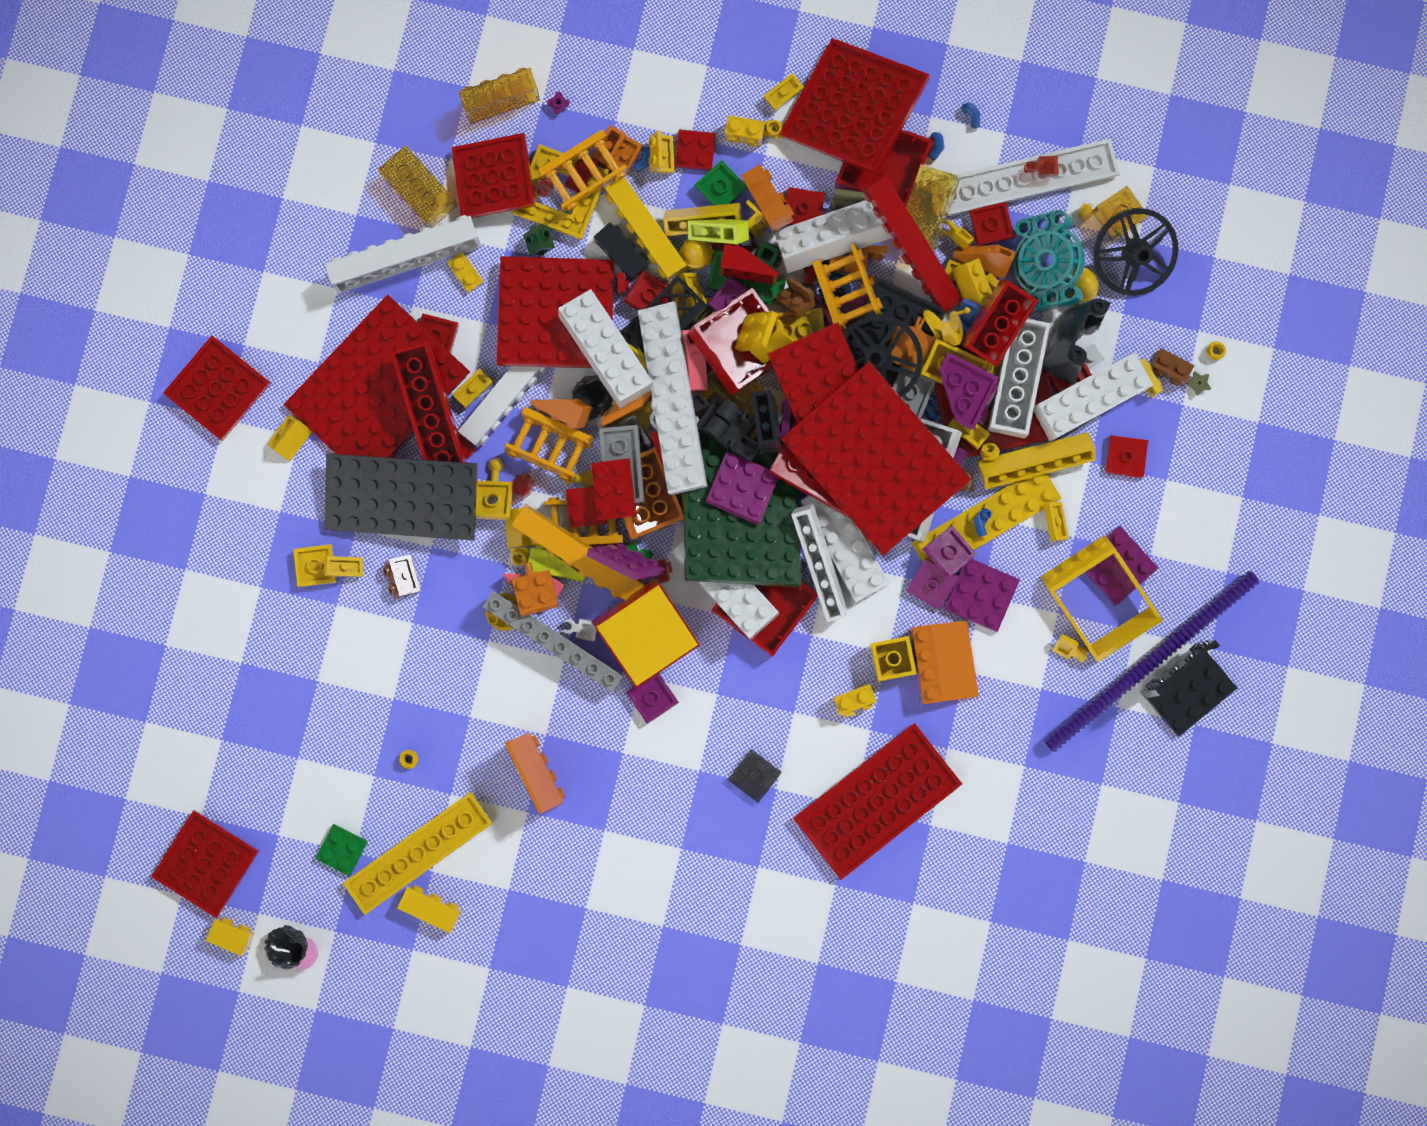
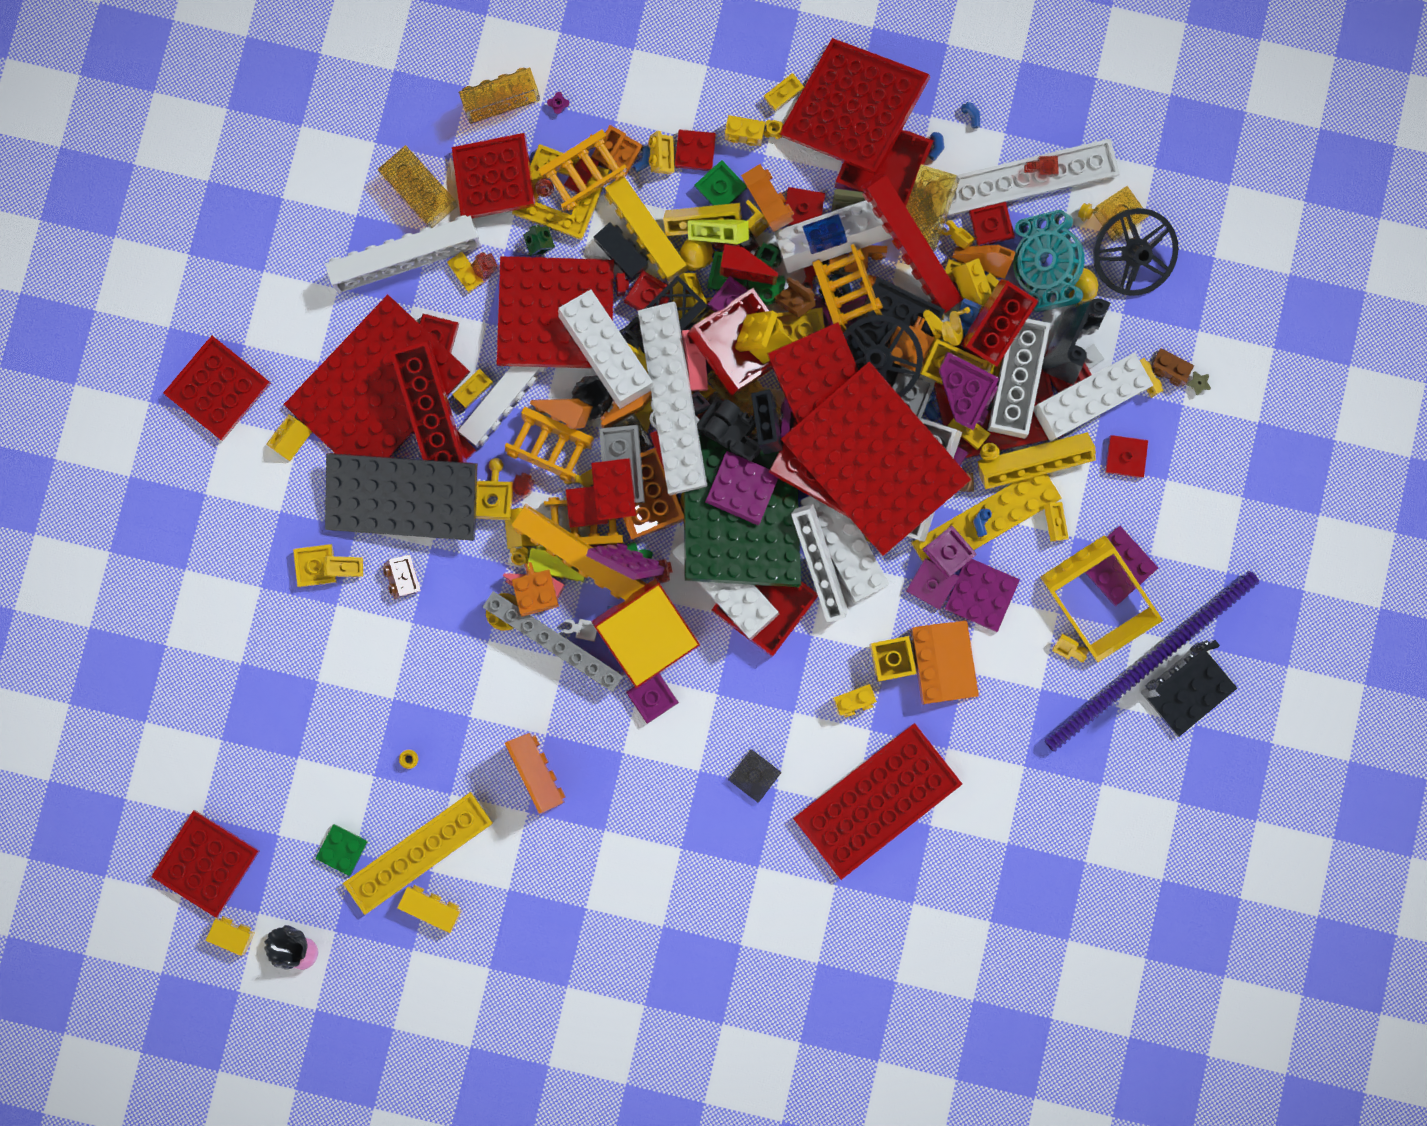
yellow plate [1206,341,1226,361] -> none
none -> clear red plate [471,252,497,279]
none -> clear blue bracket [802,214,848,254]

